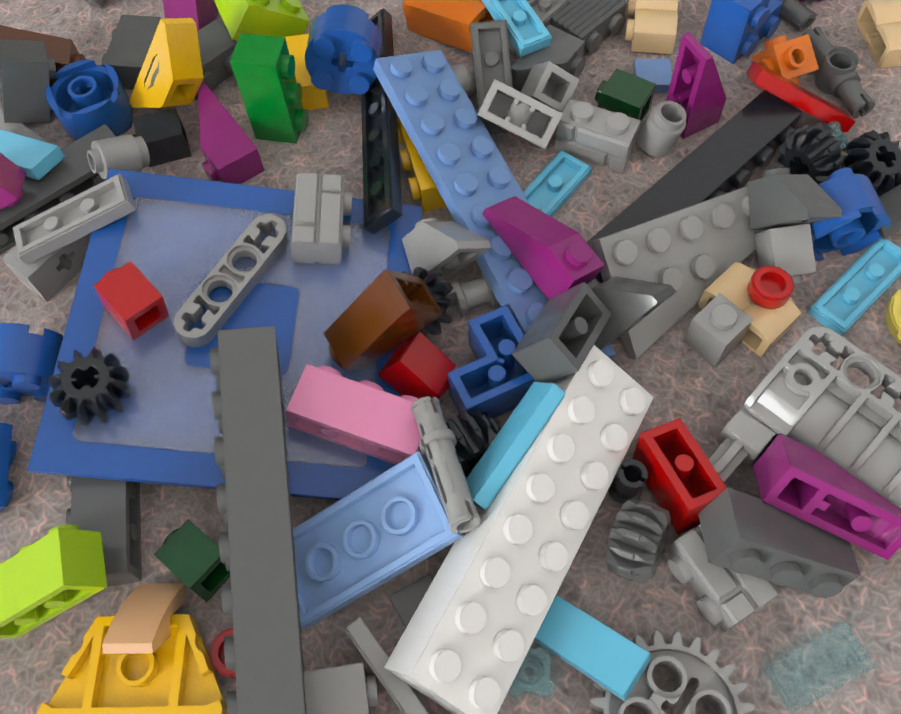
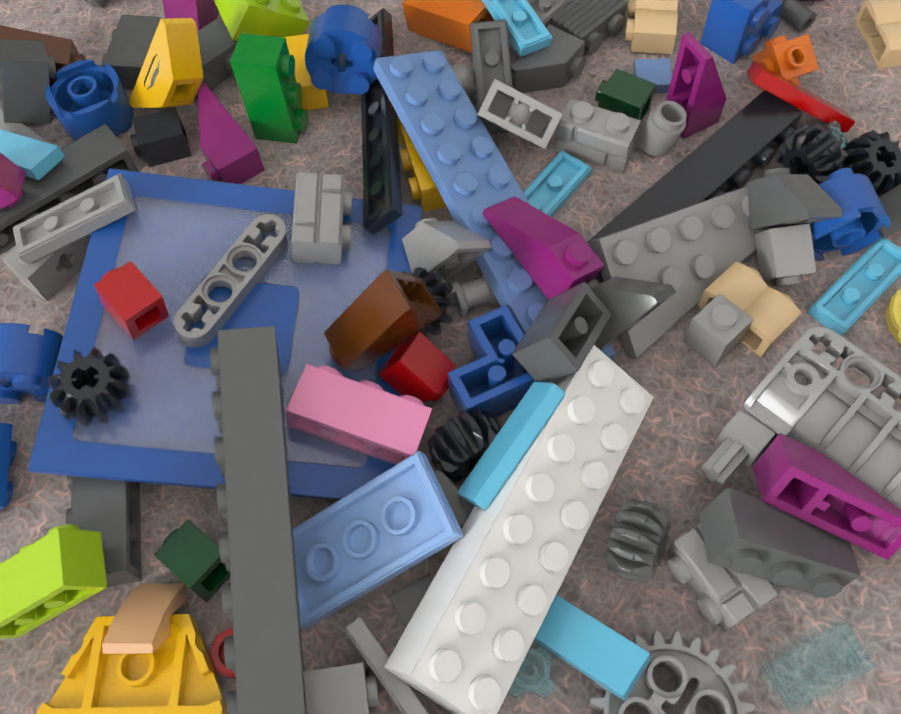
light grey brick [87,134,150,179] -> none
light grey pin [411,396,481,534] -> none
light grey brick [521,61,580,113] -> none
black pin [608,459,648,504] -> none
red brick [632,418,727,534] -> none
red tile [747,266,794,309] -> none
dark grey pin [801,27,875,118] -> none

